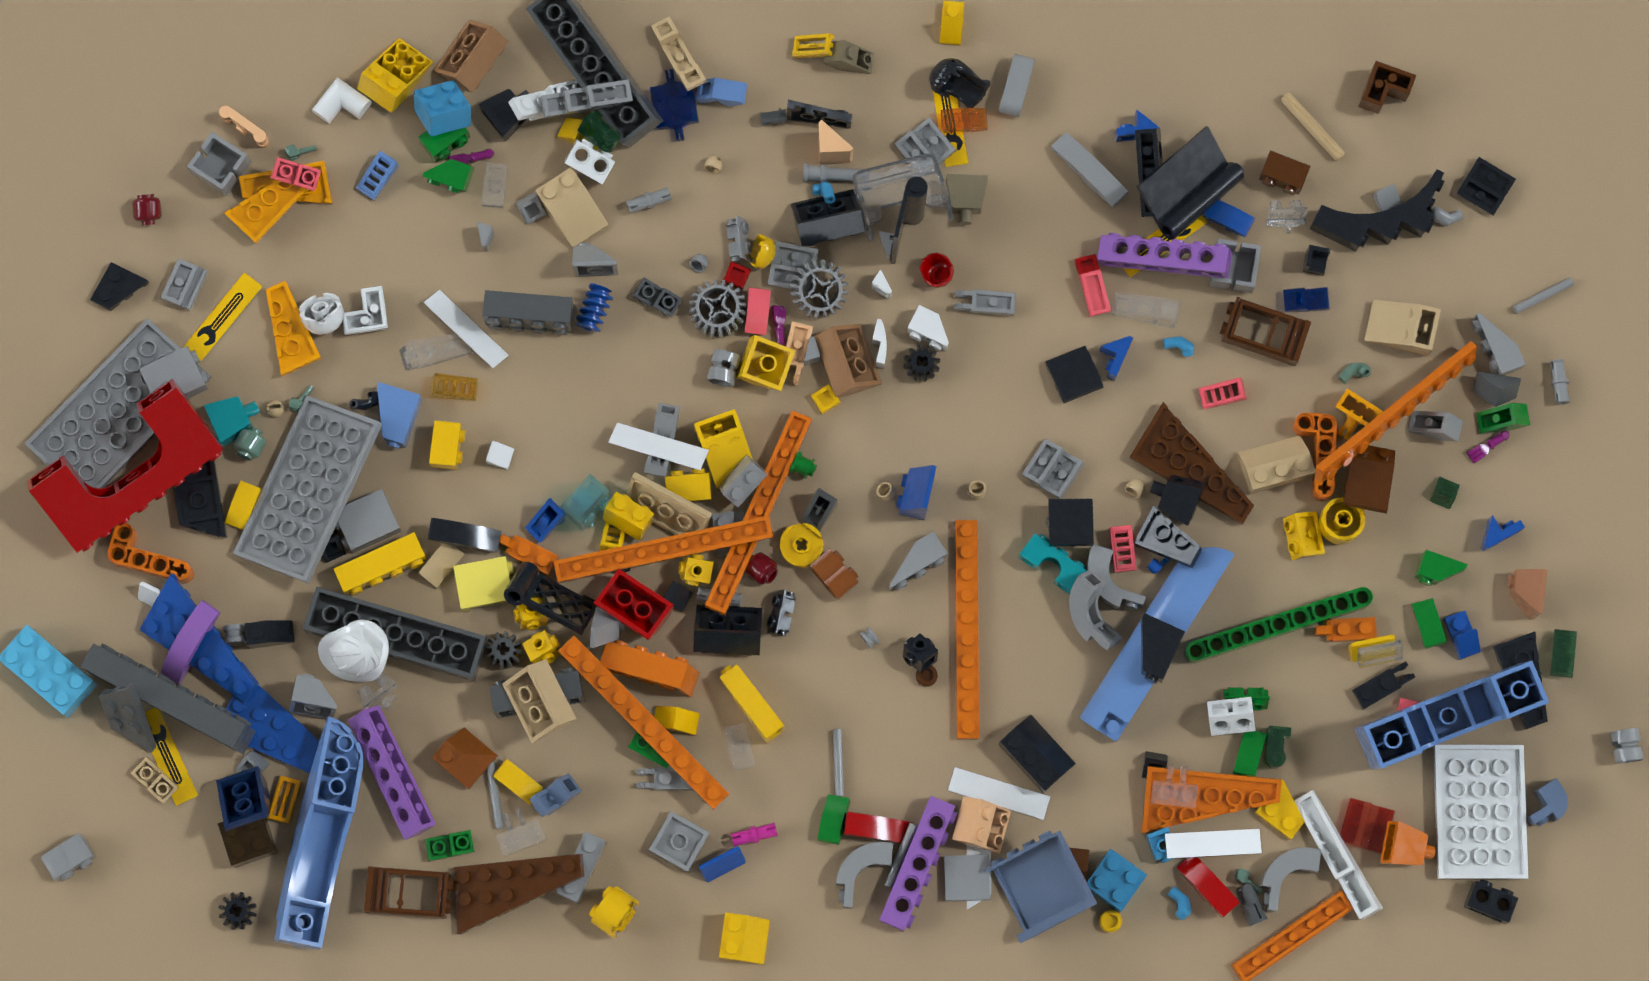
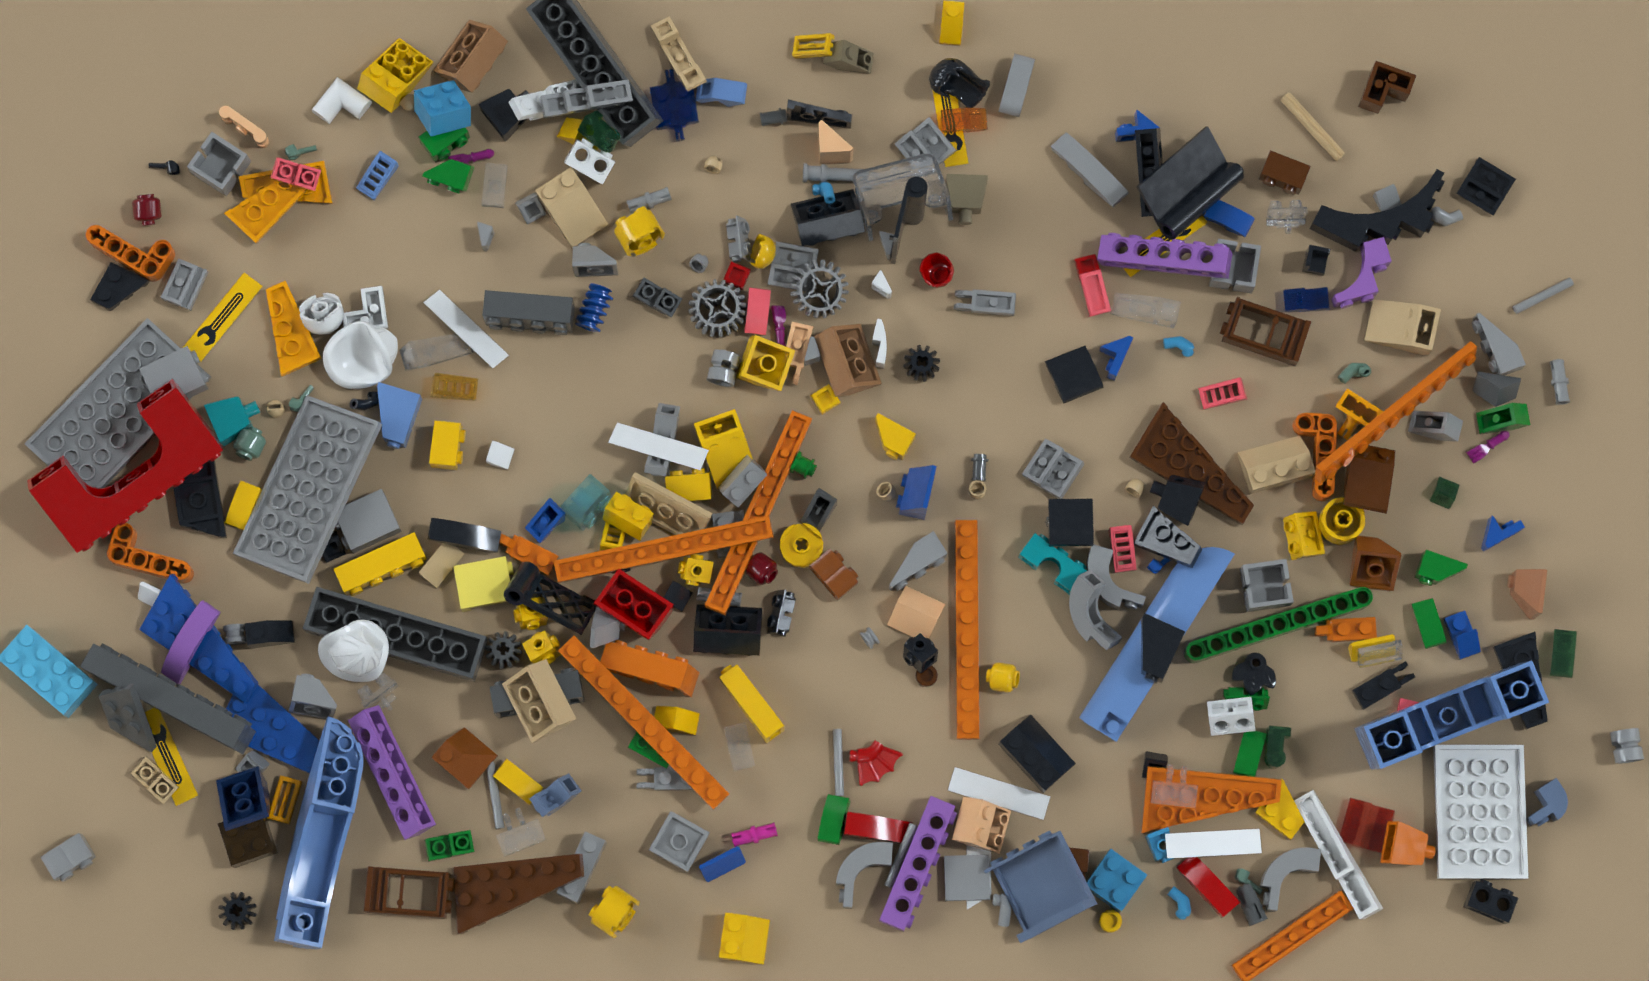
white slope [907,305,949,351] -> none
none -> orange beam [86,225,175,282]
none -> black hand [149,160,180,175]
none -> white piece [323,321,398,389]
none -> tan hinge [399,93,414,112]
none -> yellow brick [614,206,665,256]
none -> red arm [849,740,903,786]
none -> yellow slope [875,413,916,460]
none -> light nougat slope [887,586,945,638]
none -> dark grey pin [971,454,989,482]
none -> yellow head [986,662,1020,693]
none -> light grey arm [992,893,1011,927]
none -> black plate [1232,653,1276,696]
none -> light grey piece [1240,559,1294,612]
none -> medium lavender arch [1331,237,1392,309]
none -> dark orange slope [1350,535,1402,591]

